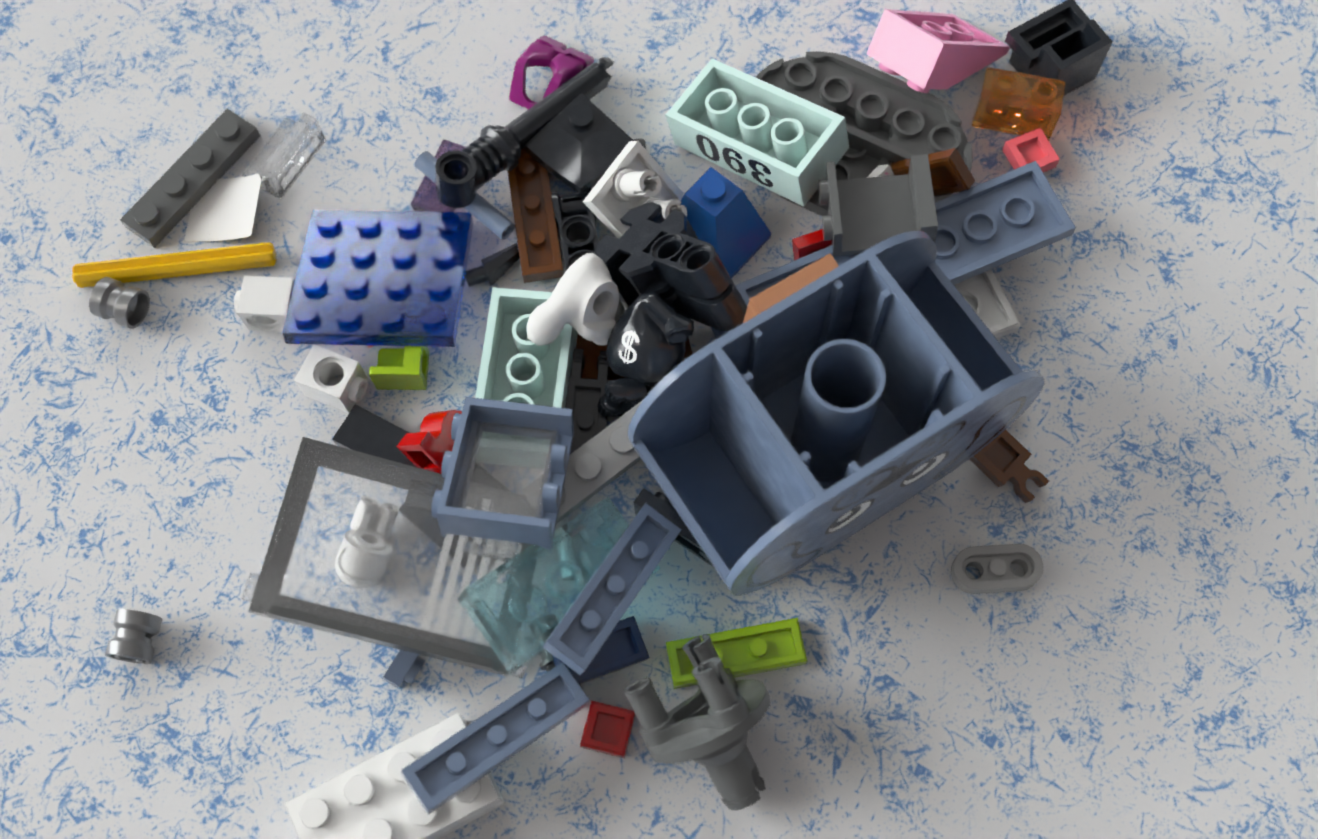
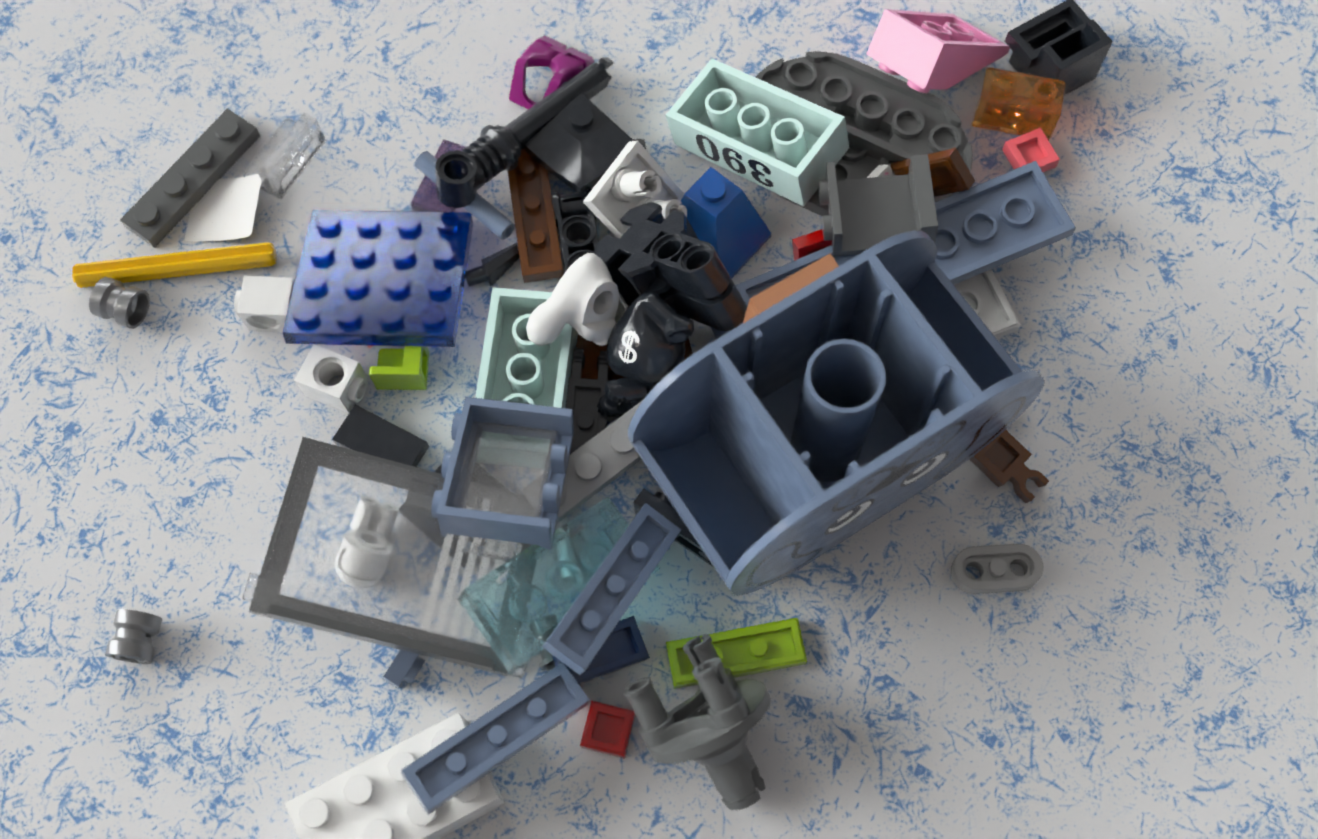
red leg [396,410,462,474] -> none

